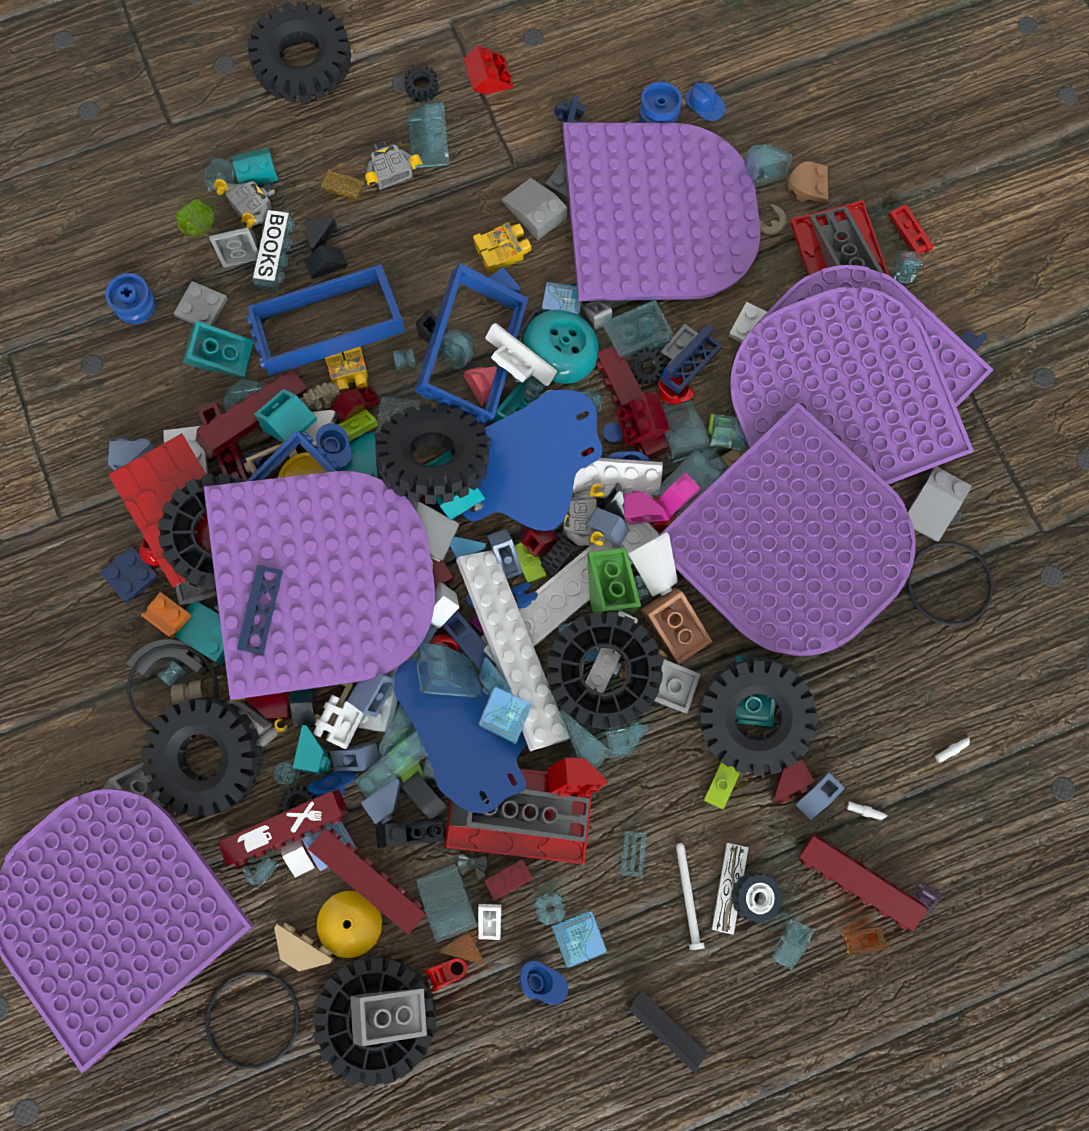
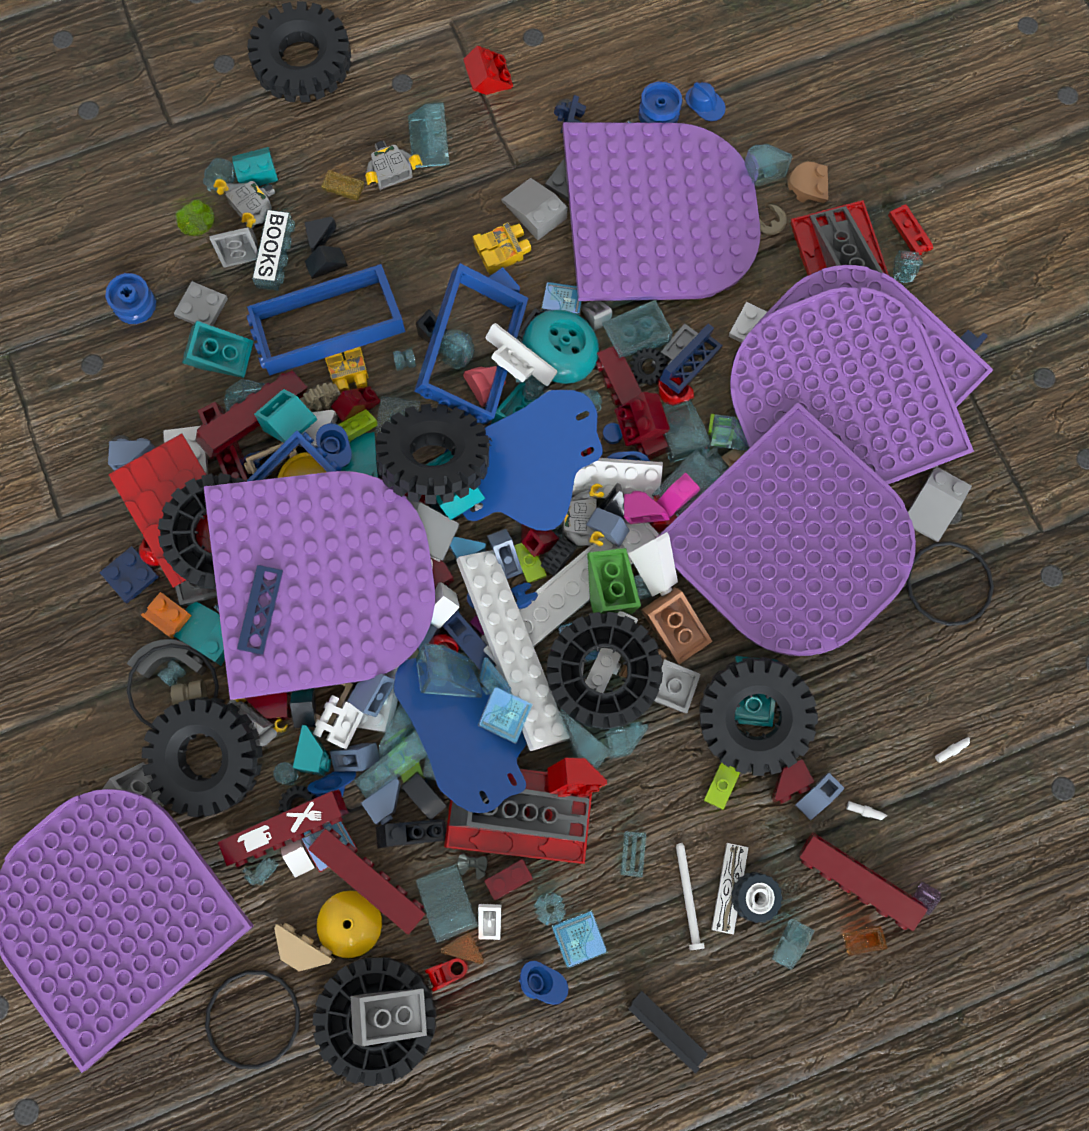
black tyre [404,65,439,103] -> none

